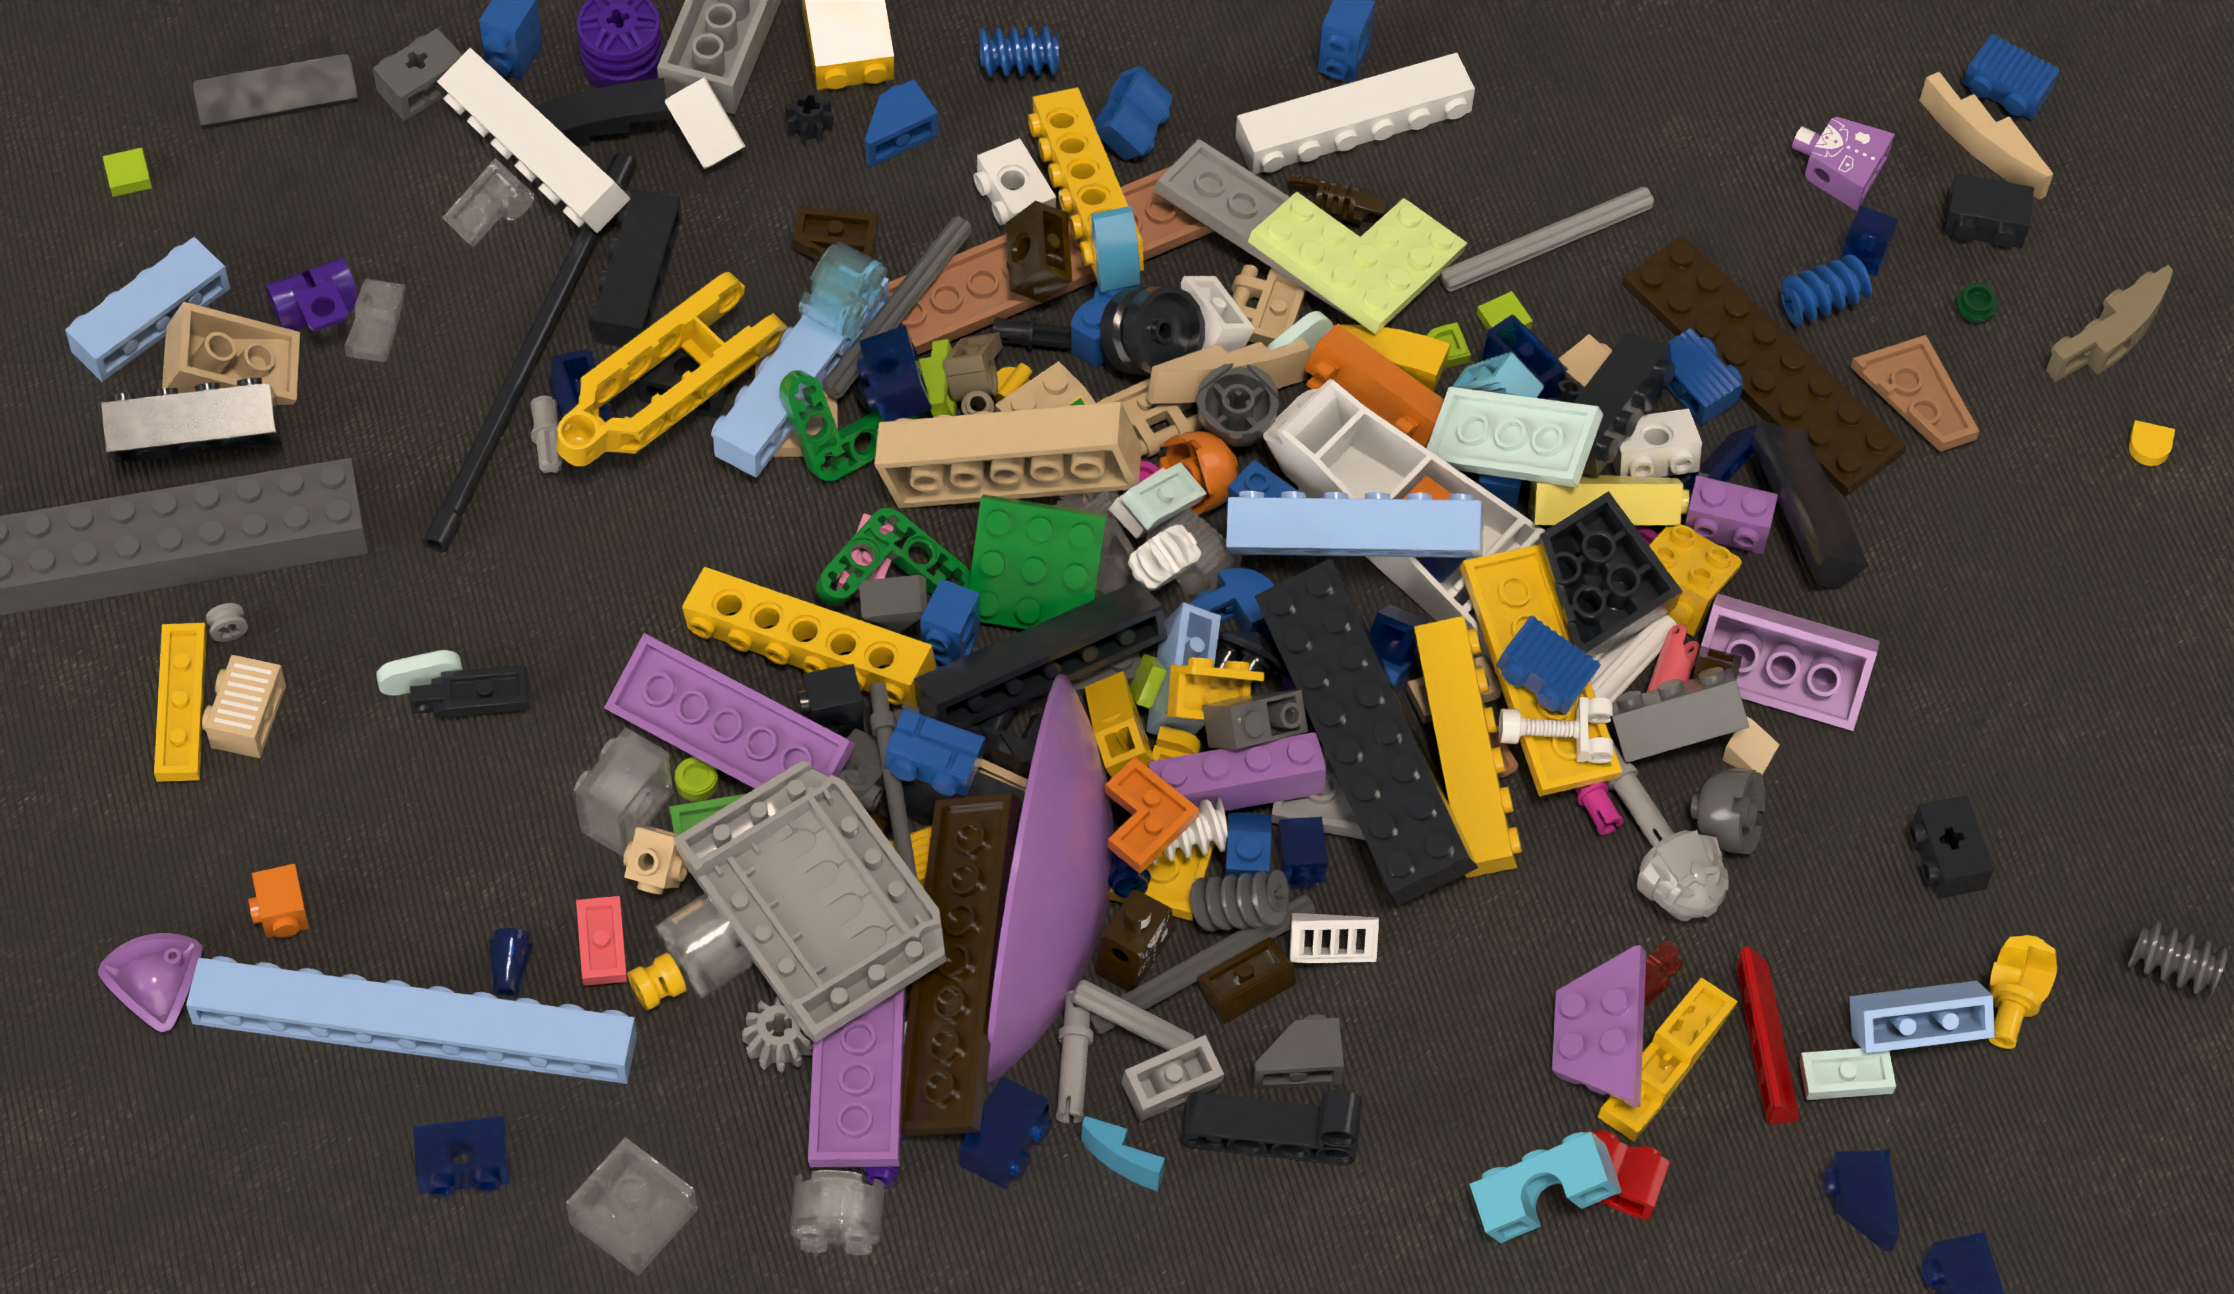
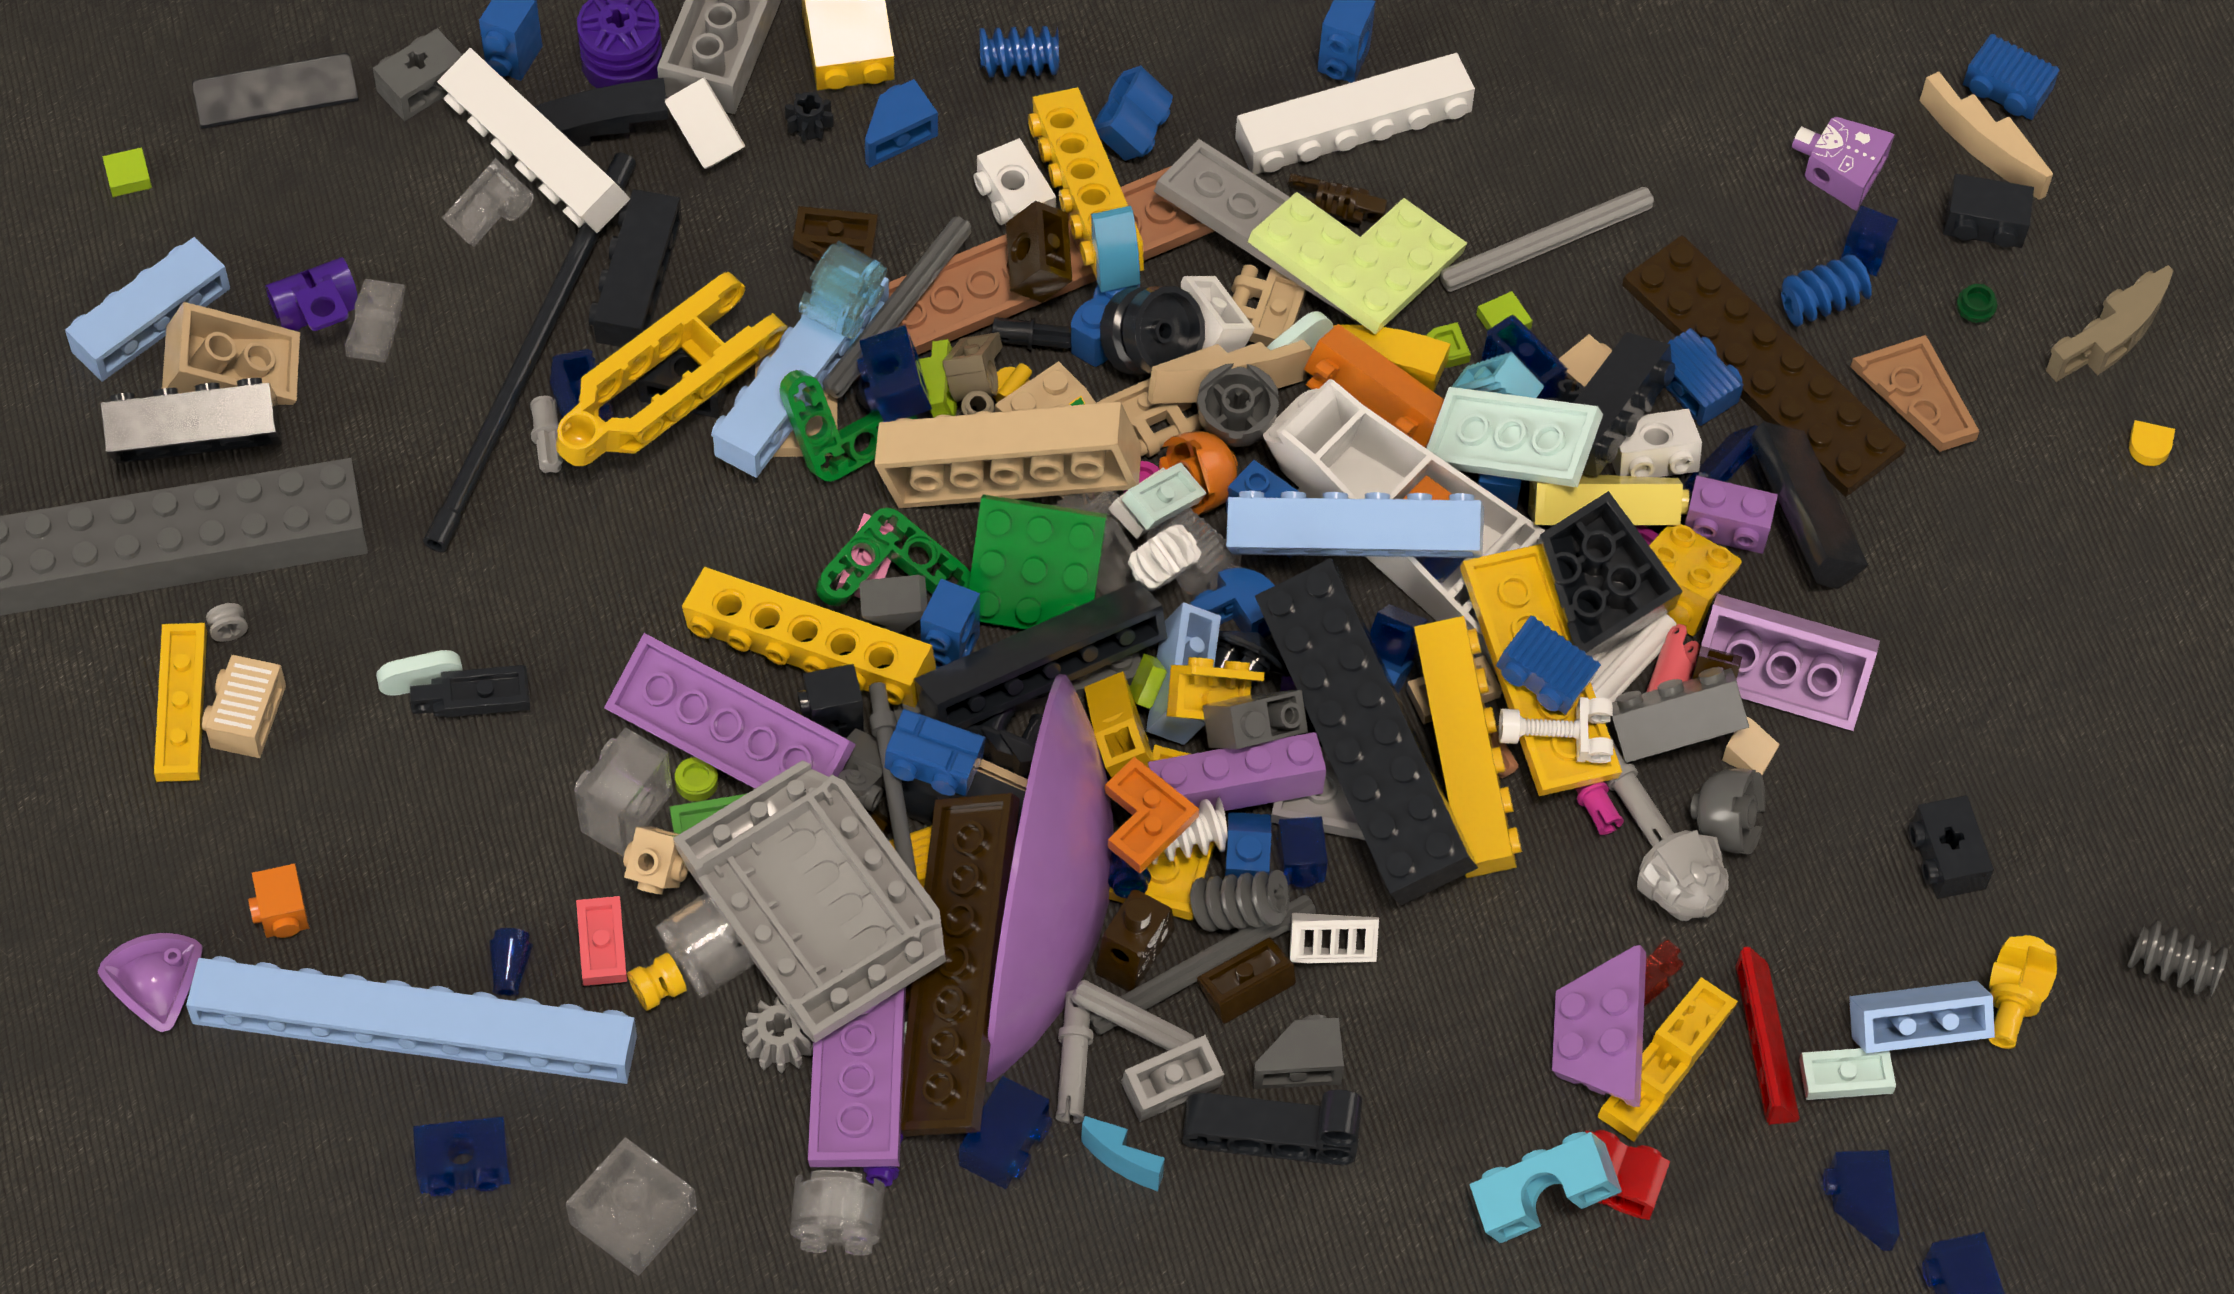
yellow tile [1156,725,1201,754] -> none

